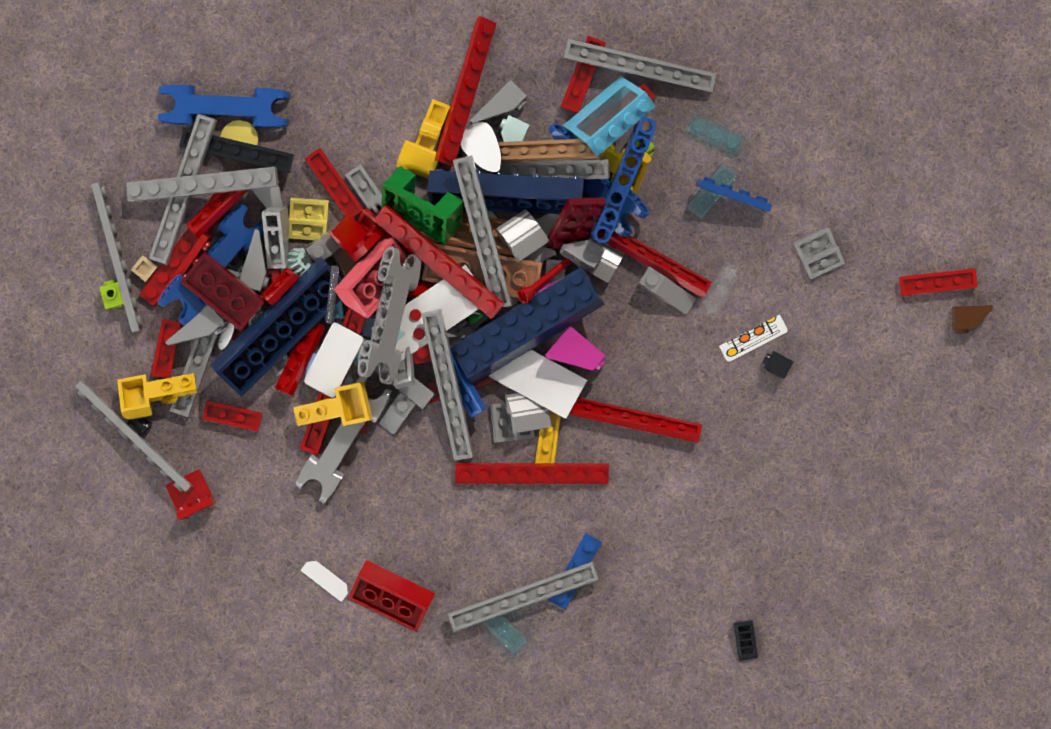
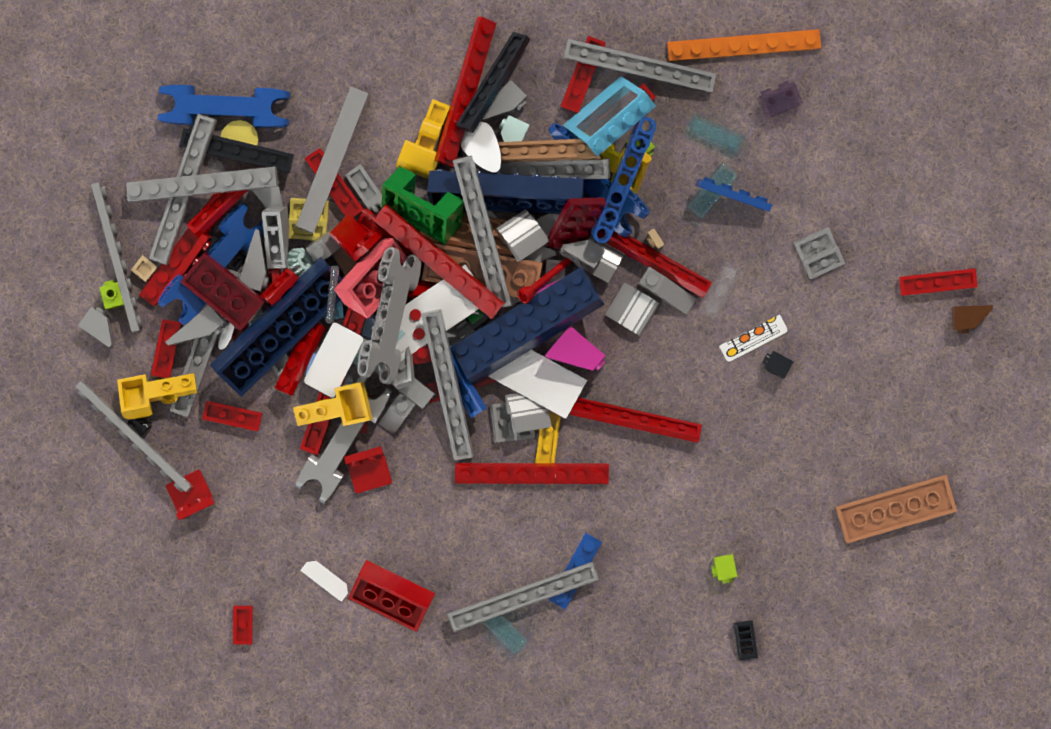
none -> light grey slope [78,307,114,348]
none -> red plate [233,605,253,645]
none -> light grey tile [296,87,369,234]
none -> red bracket [344,446,392,494]
none -> black plate [456,32,530,133]
none -> slope [605,282,660,336]
none -> tan plate [646,229,665,250]
none -> orange plate [667,29,821,62]
none -> lime brick [711,554,737,583]
none -> clear purple brick [757,81,803,120]
none -> nougat plate [835,475,957,544]

